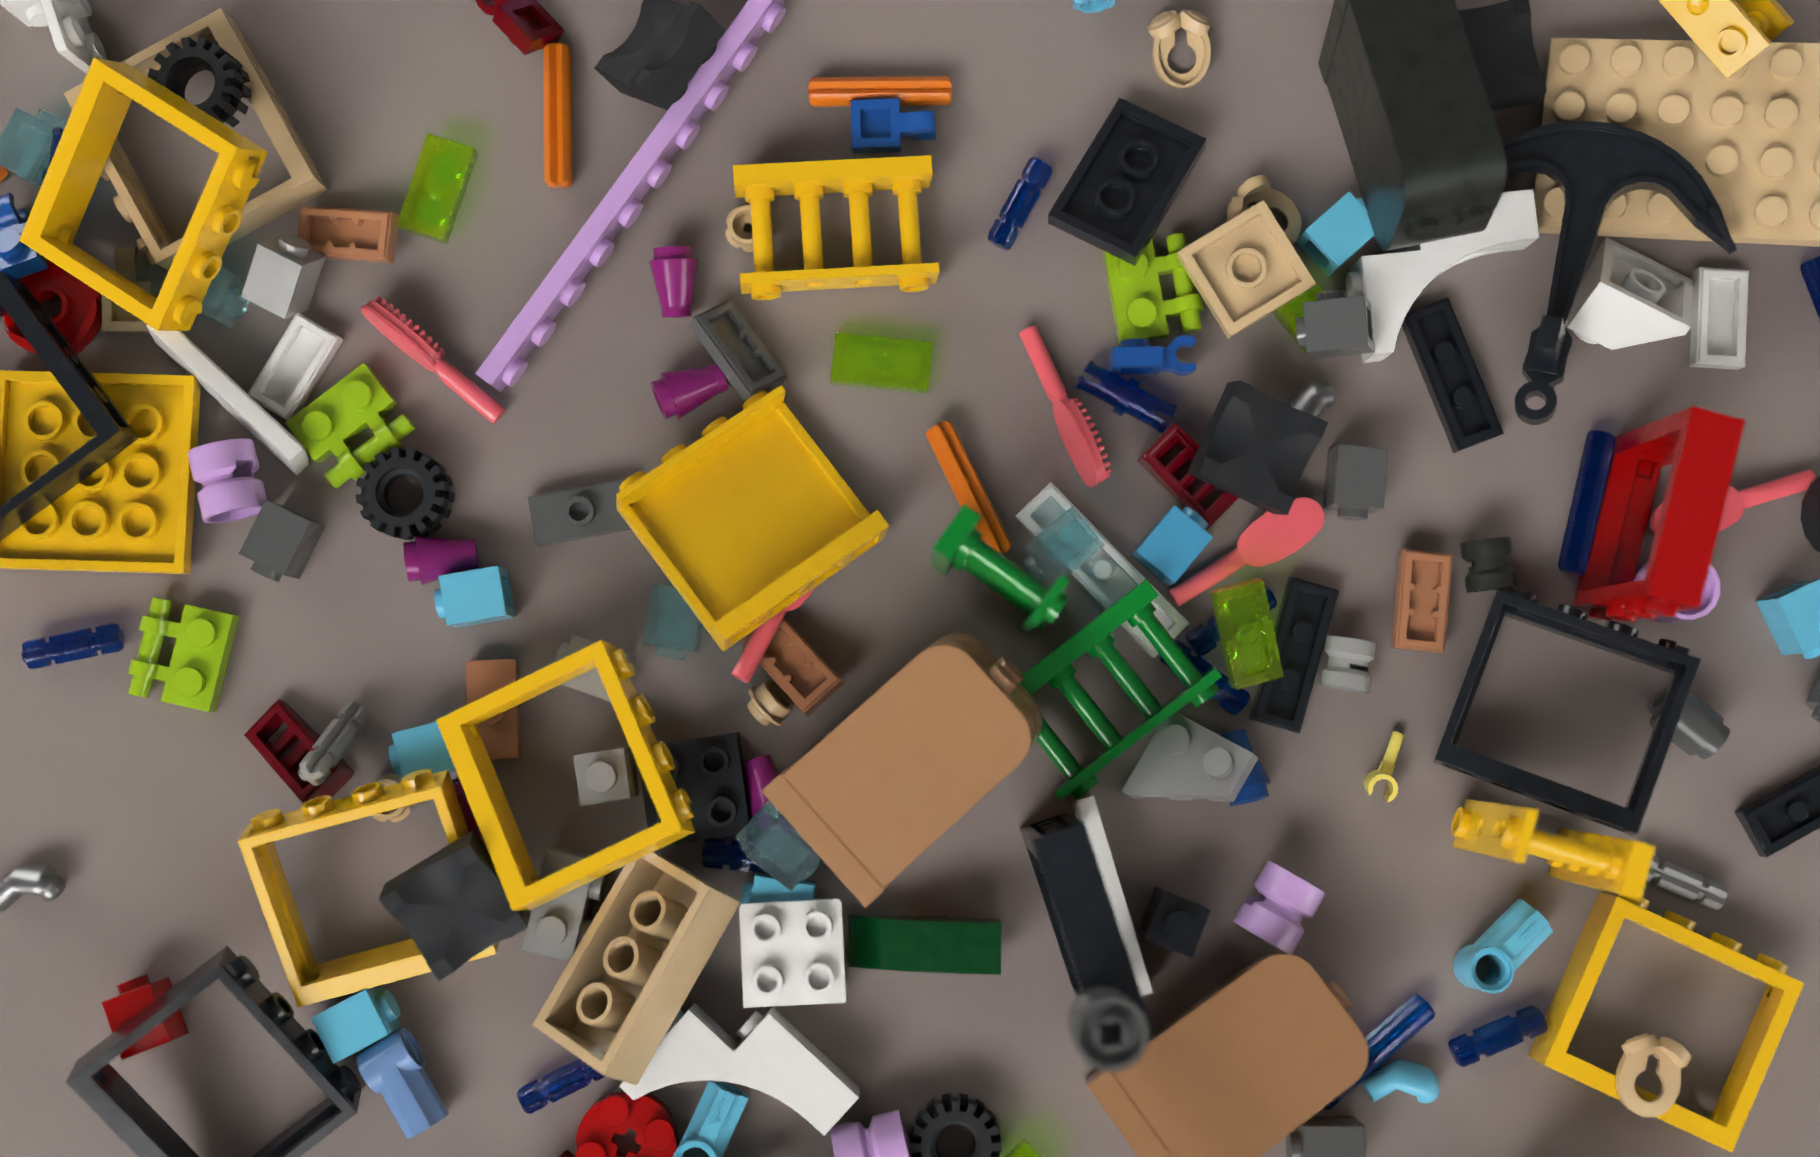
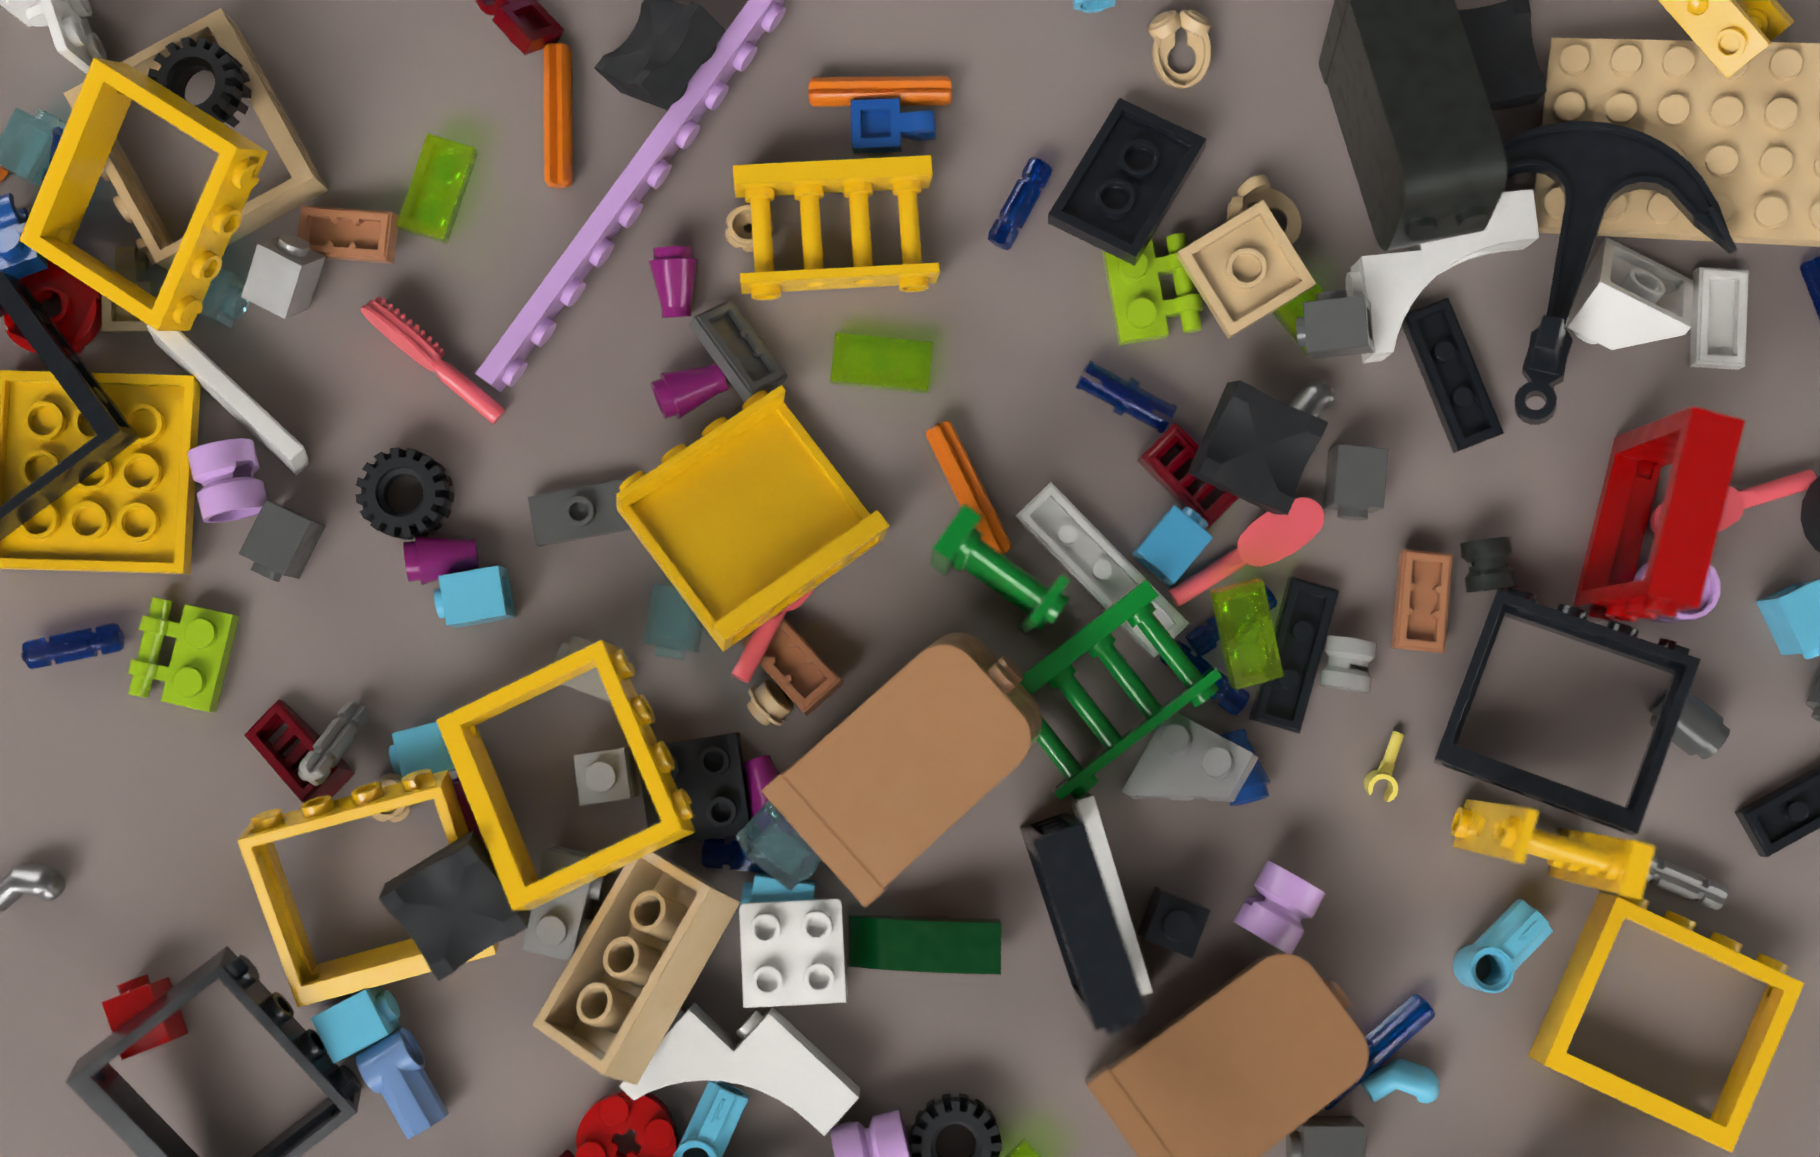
white tile [248,313,344,420] -> none
lime plate [285,363,416,489] -> none
nougat plate [466,659,522,760] -> none
clear blue axle [517,1059,606,1114] -> none
coral piece [1019,325,1112,488] -> none
clear light blue brick [1023,507,1105,584] -> none
dark grey wheel [1067,985,1149,1072] -> none
blue plate [1108,335,1196,376] -> none
medium azure brick [1296,191,1374,278] -> none
clear blue axle [1448,1005,1548,1067] -> none
clear blue axle [1557,430,1615,575] -> none
tan piece [1615,1034,1691,1117] -> none

